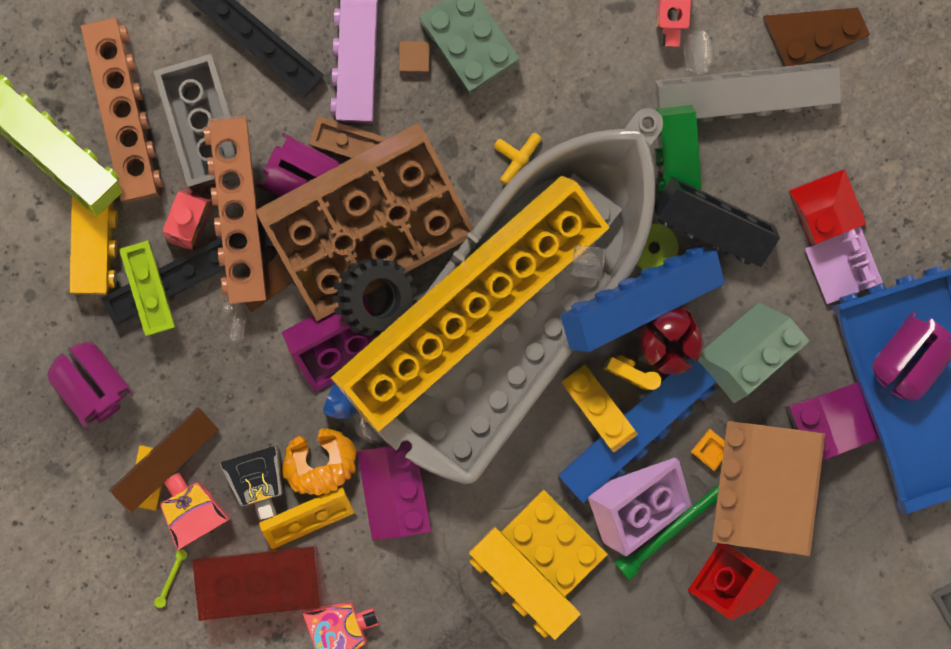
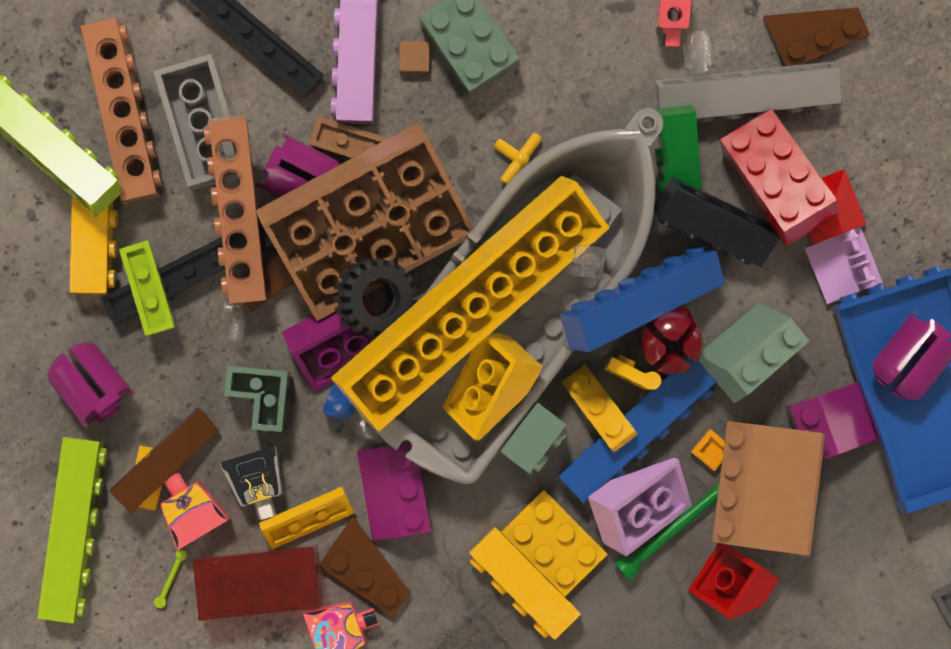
coral torso [163,189,213,251] -> none
light orange piece [282,428,357,496] -> none
lime piece [636,224,678,270] -> none
none -> lime brick [37,437,107,624]
none -> sand green brick [224,366,291,432]
none -> reddish brown wing [318,515,410,617]
none -> yellow slope [442,332,543,441]
none -> sand green brick [499,402,567,474]
none -> brick [720,109,839,246]

